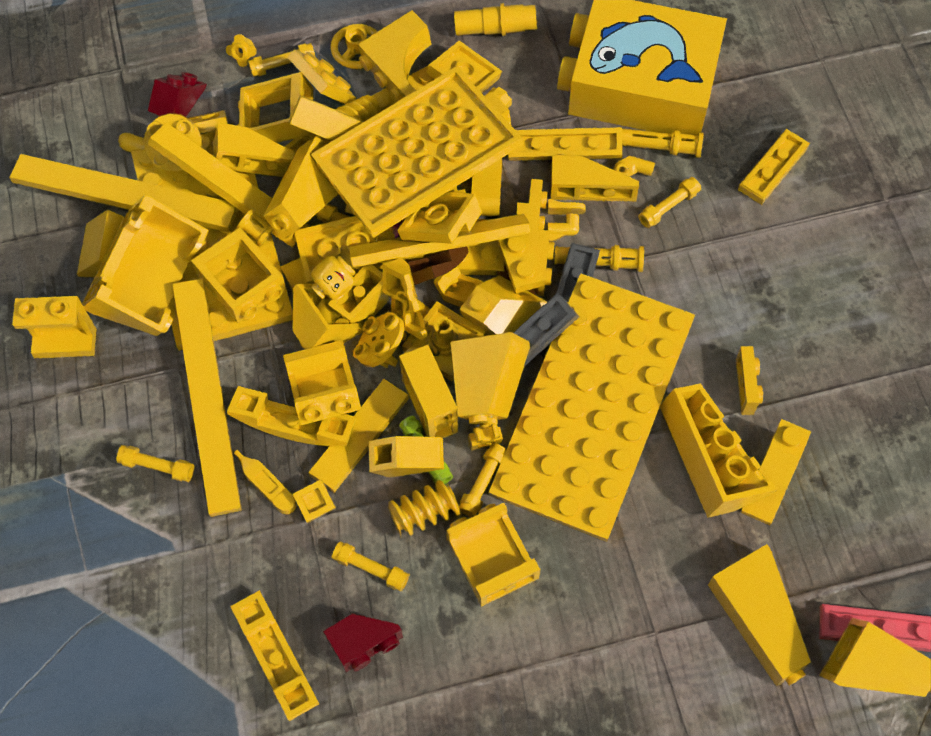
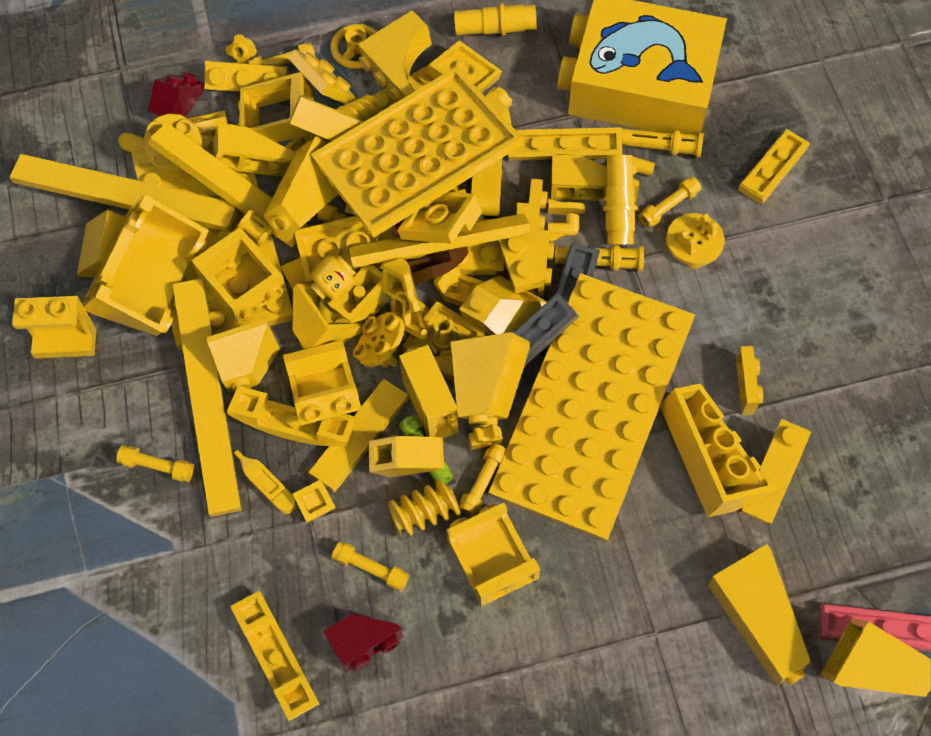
none -> yellow plate [205,60,289,92]
none -> yellow slope [206,318,280,394]
none -> yellow piece [603,155,638,245]
none -> yellow plate [665,213,725,269]

